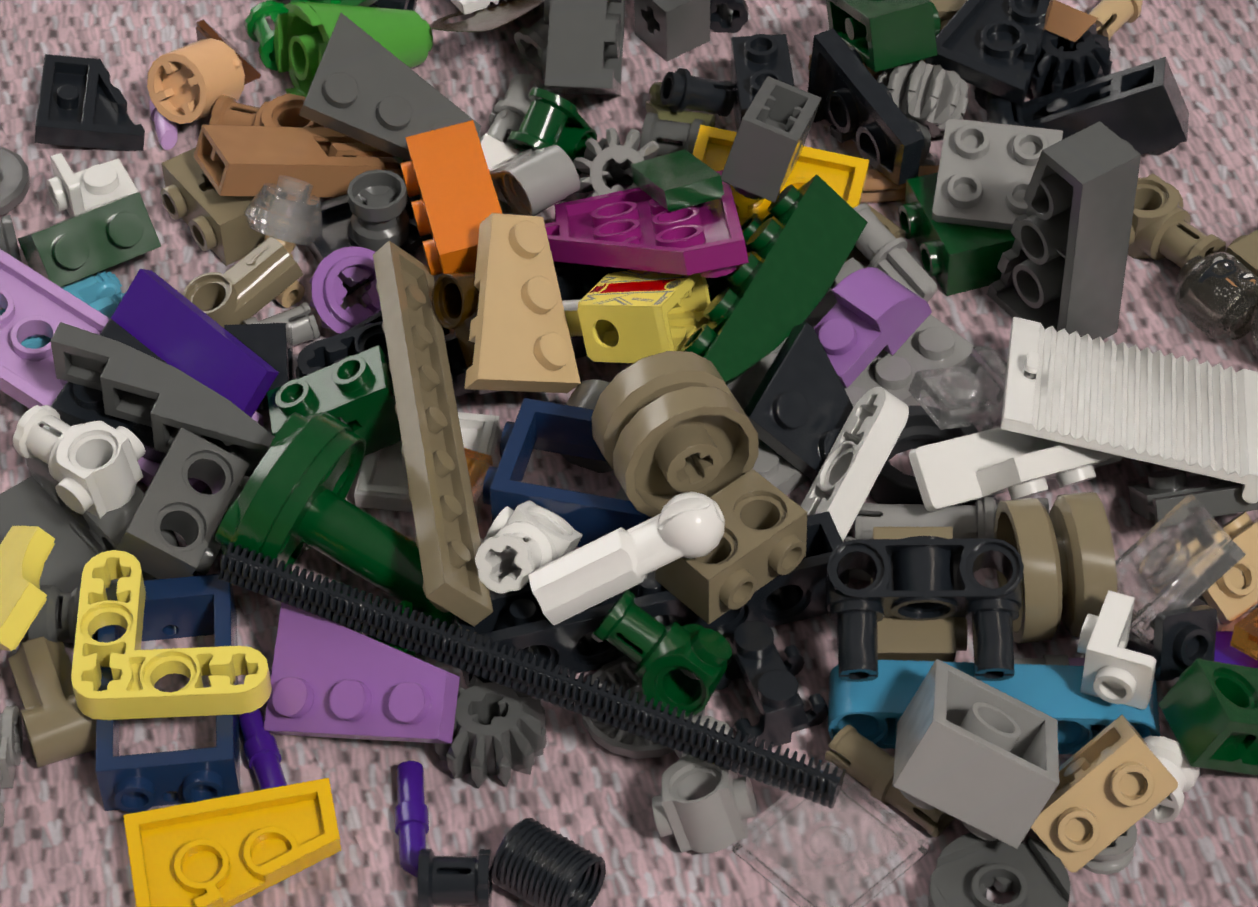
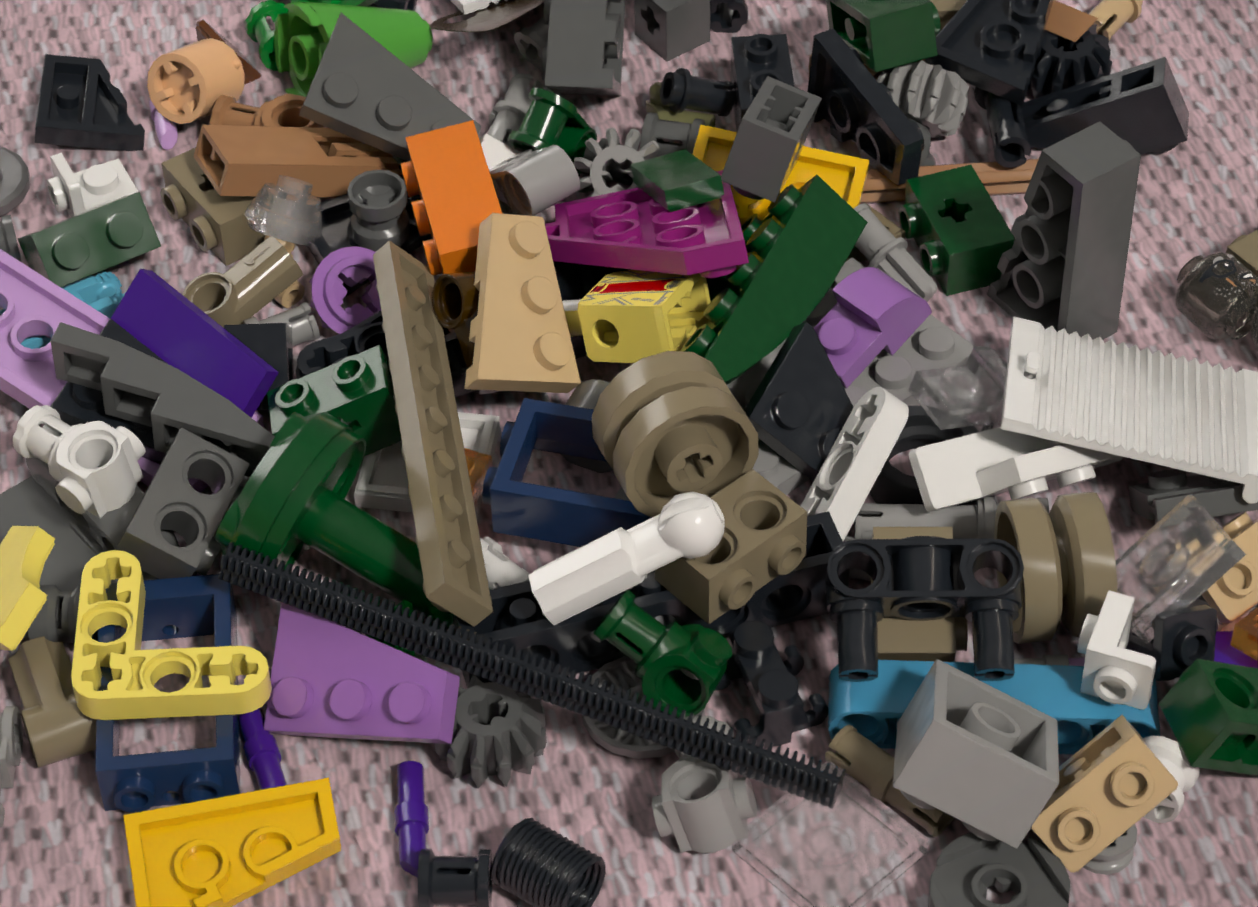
white connector [475,500,583,594] -> none
light grey bracket [932,118,1063,237] -> none
dark tan connector [1128,173,1226,284] -> none

